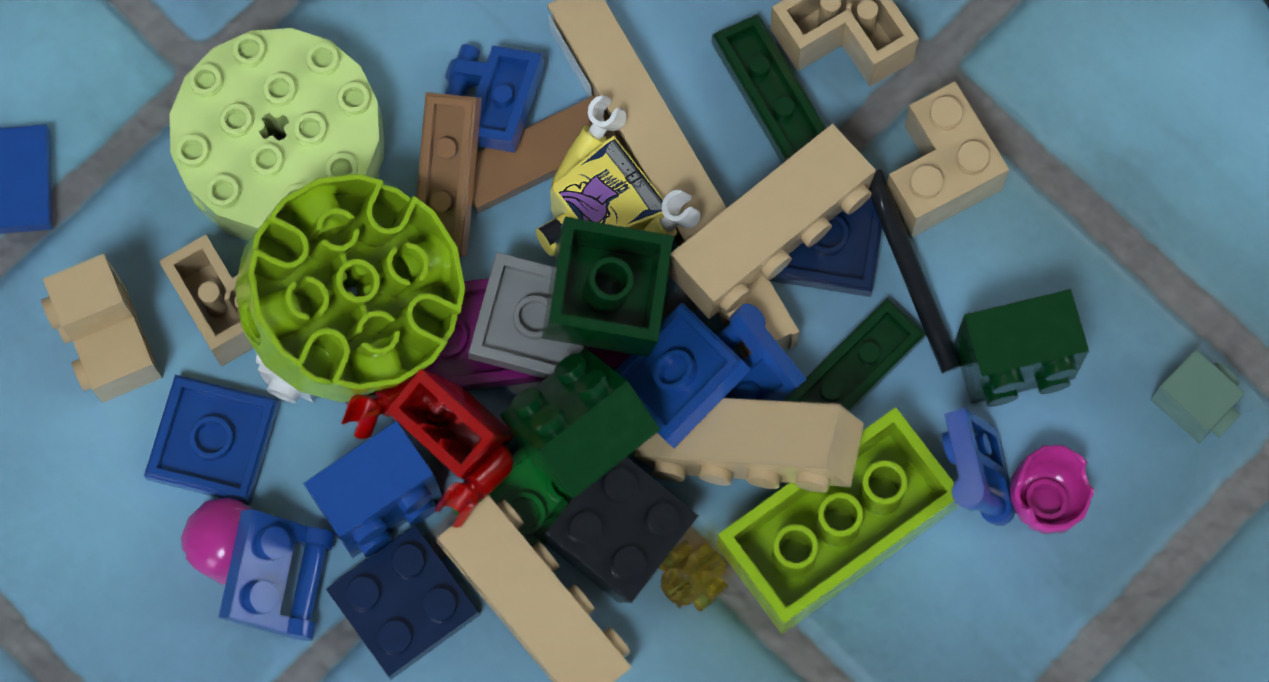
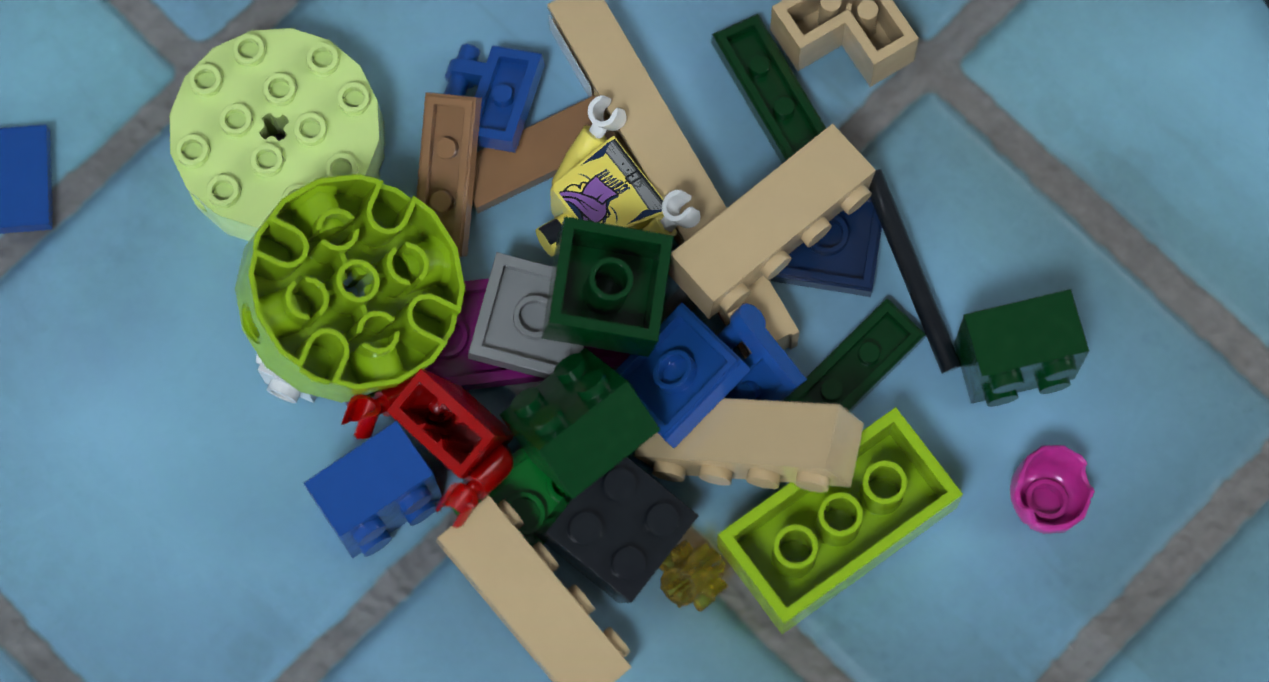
tan brick [41,254,162,403] -> none
blue tile [144,374,280,506] -> none
tan brick [159,234,253,367] -> none
dark pink hair [181,497,252,585] -> none
blue plate [218,509,335,641] -> none
dark blue plate [326,525,480,680] -> none
tan brick [887,81,1009,238] -> none
blue plate [942,408,1015,526] -> none
sand green brick [1151,349,1245,444] -> none

